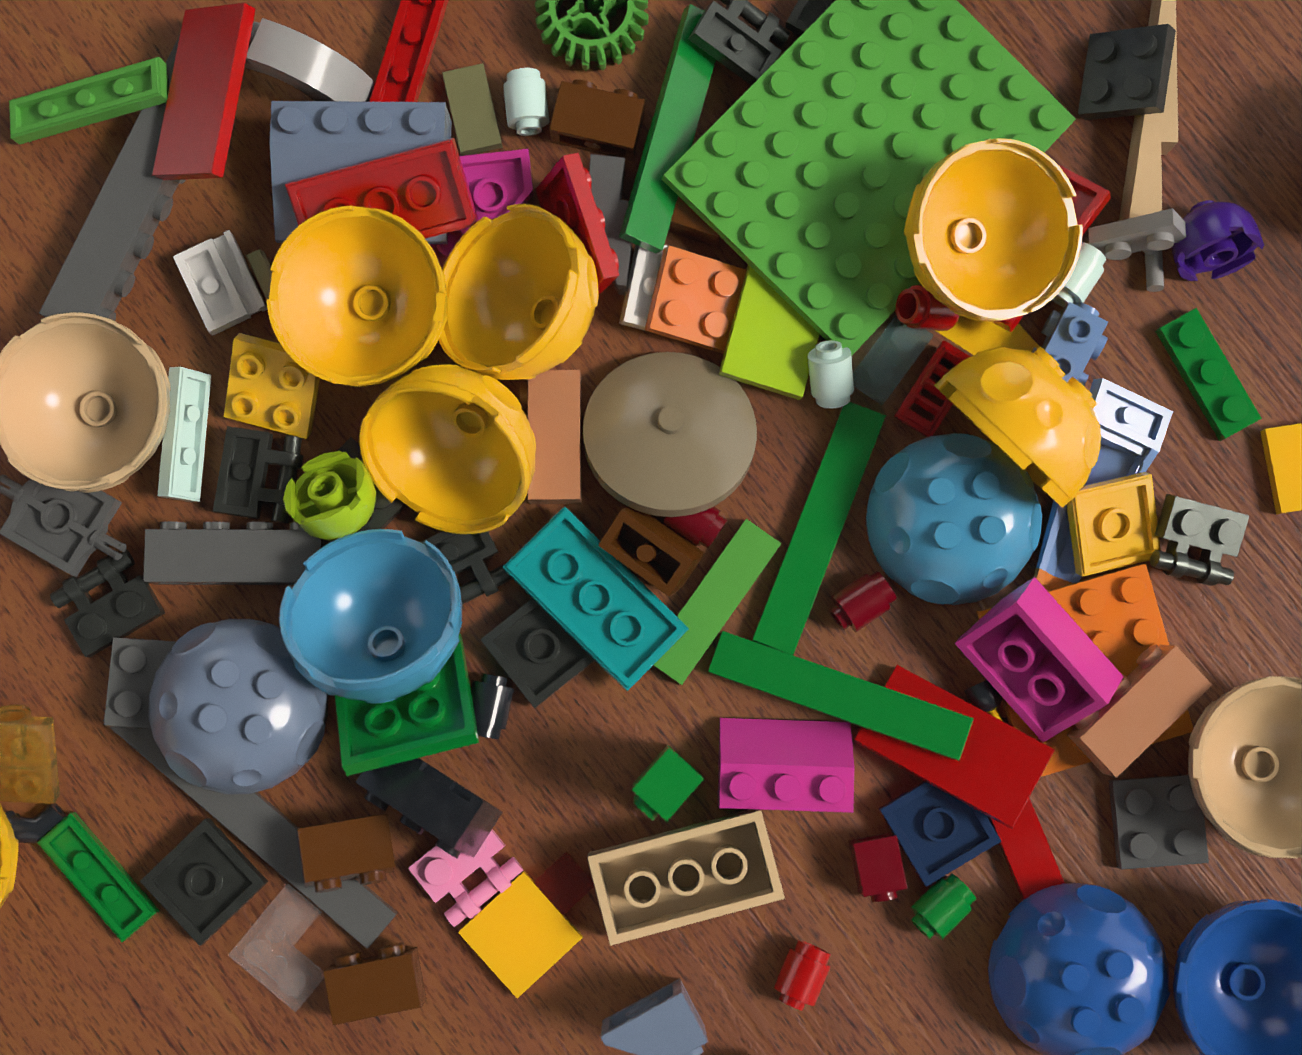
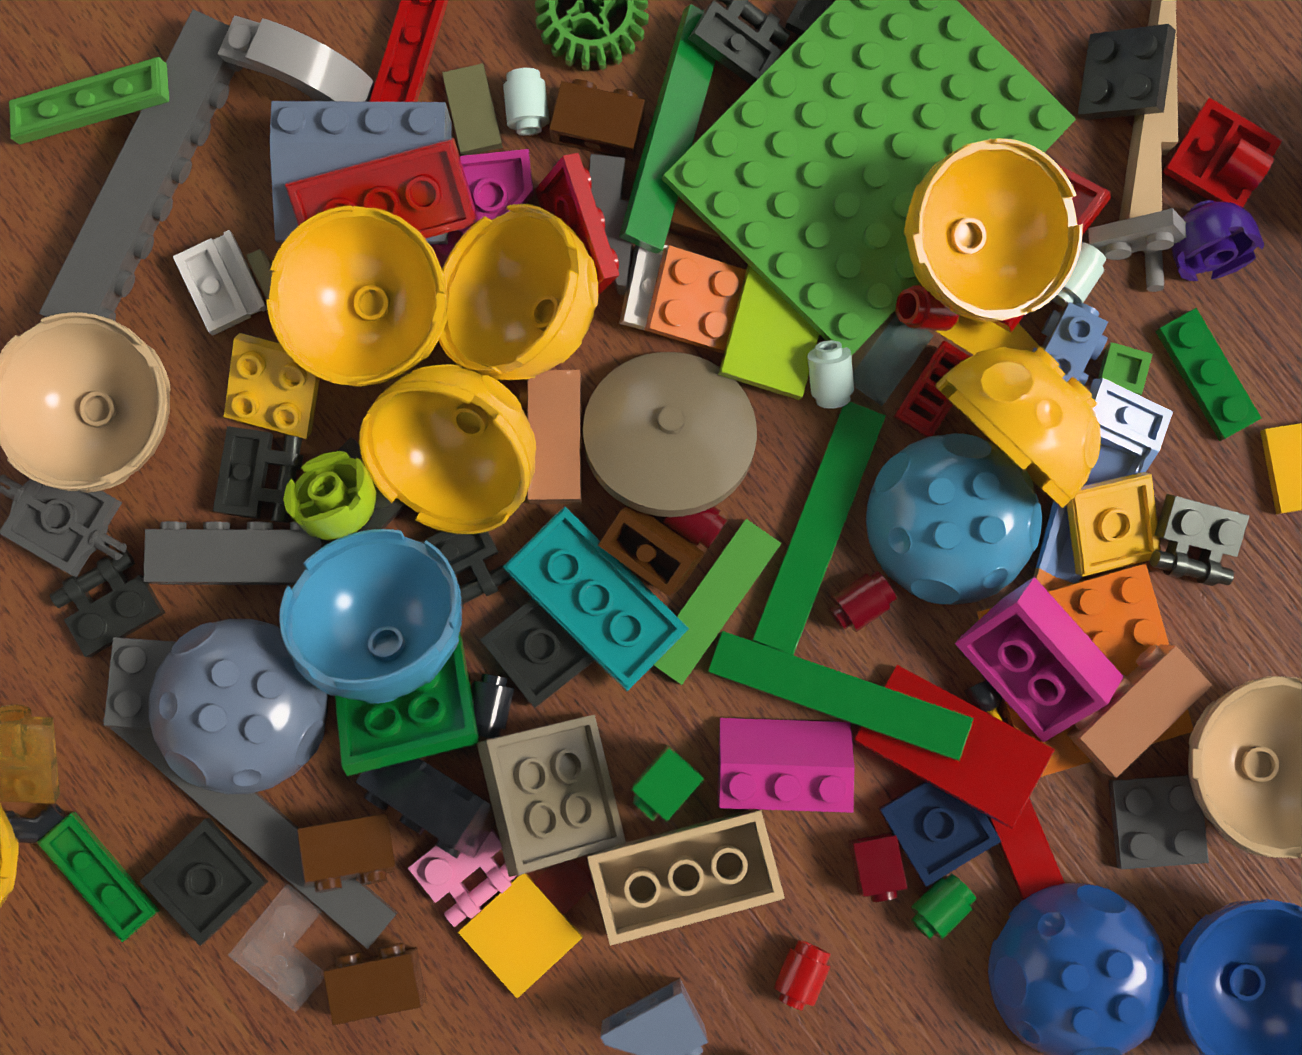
red tile [152,3,256,180] -> none
light aqua tile [157,367,211,502] -> none
none -> dark tan plate [477,714,626,877]
none -> bright green plate [1098,342,1153,396]
none -> red plate [1162,97,1283,207]

